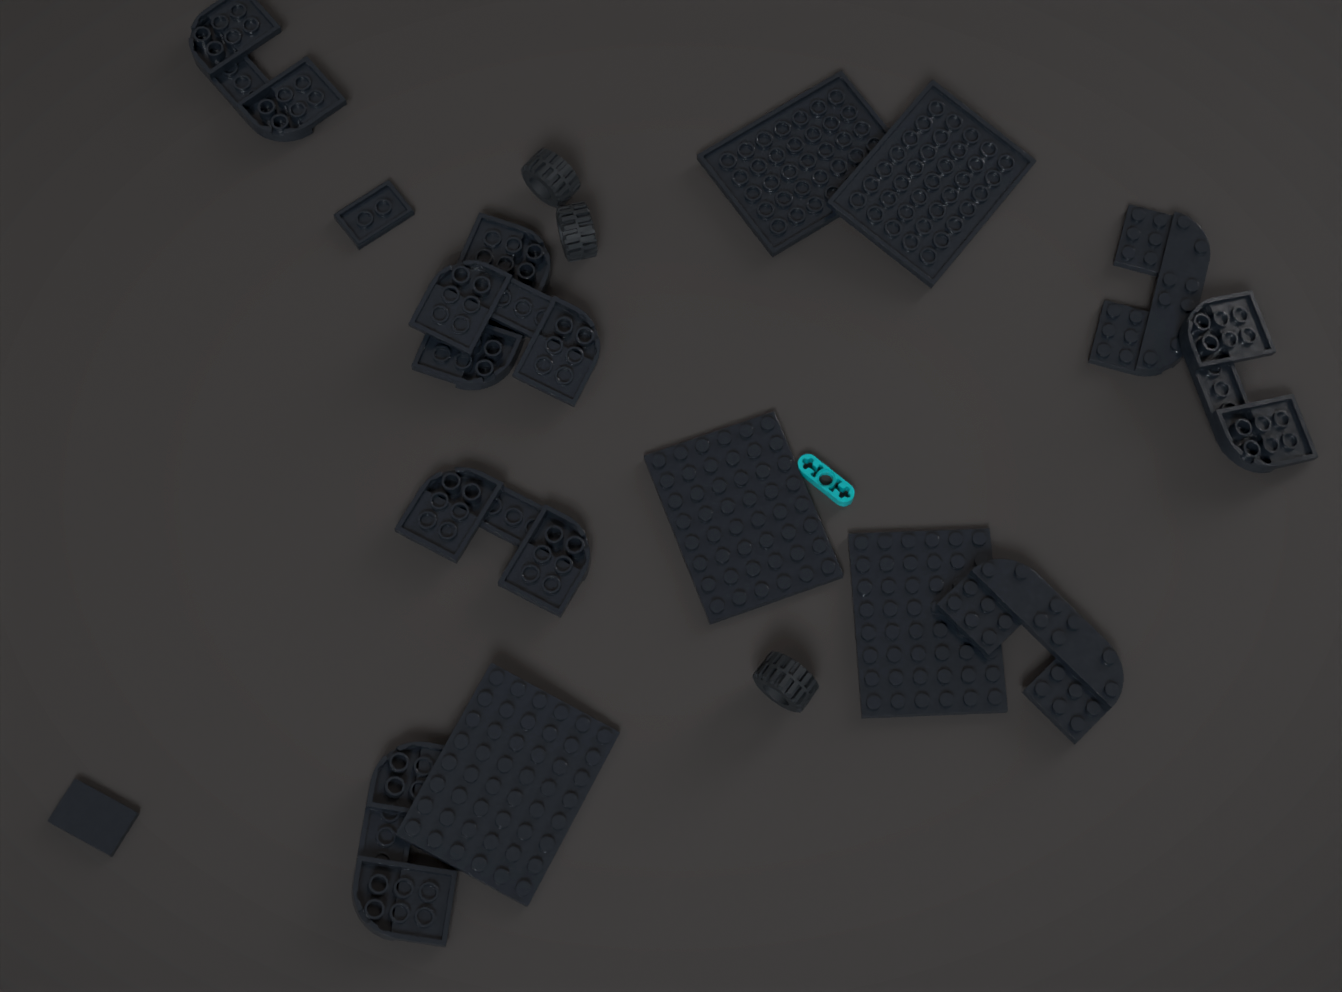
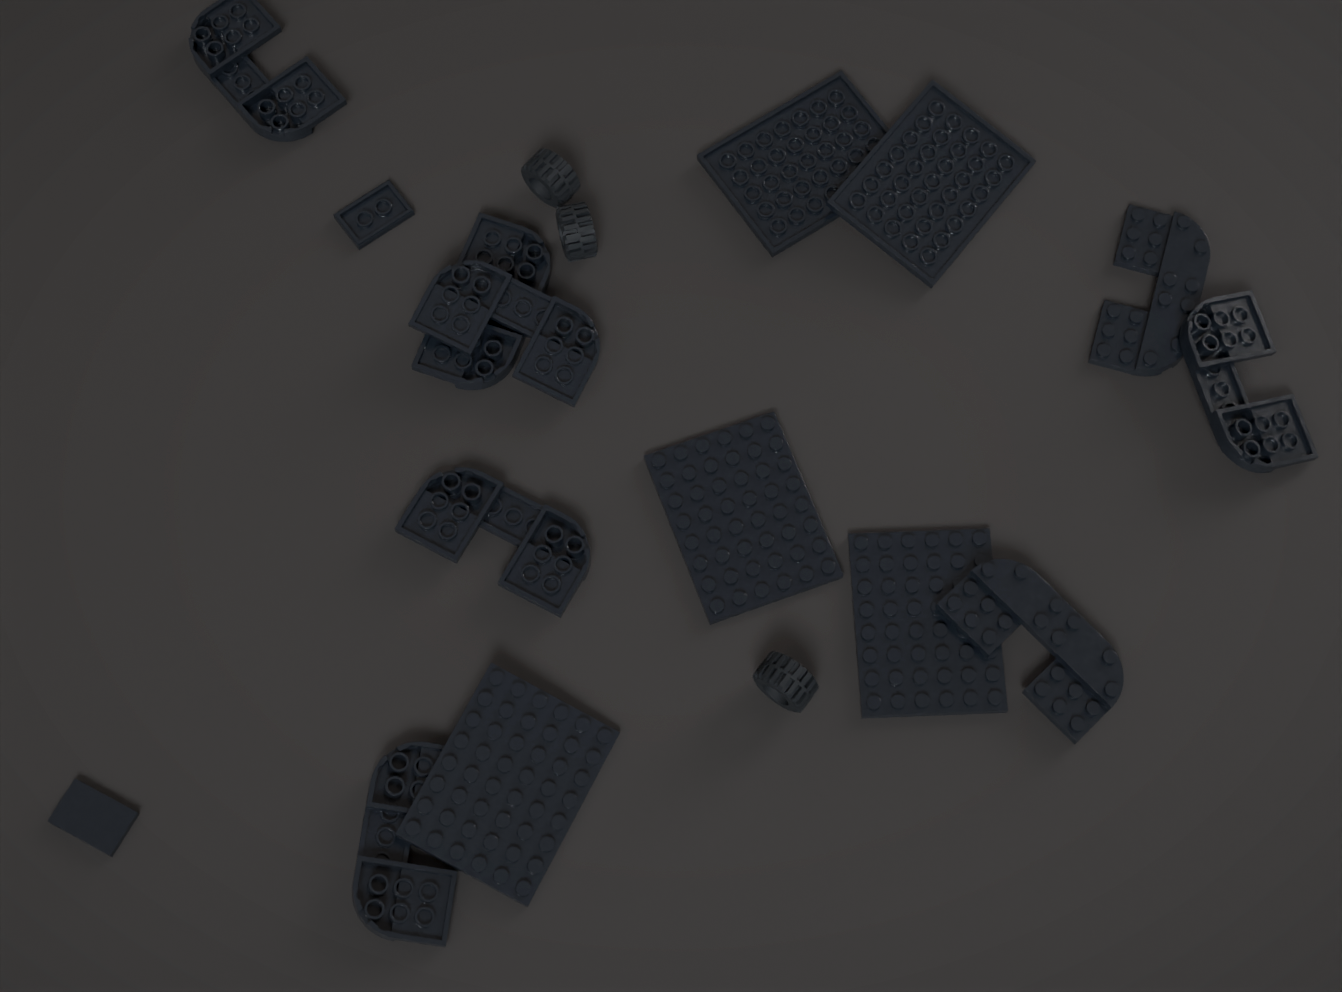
teal beam [797,454,855,507] -> none

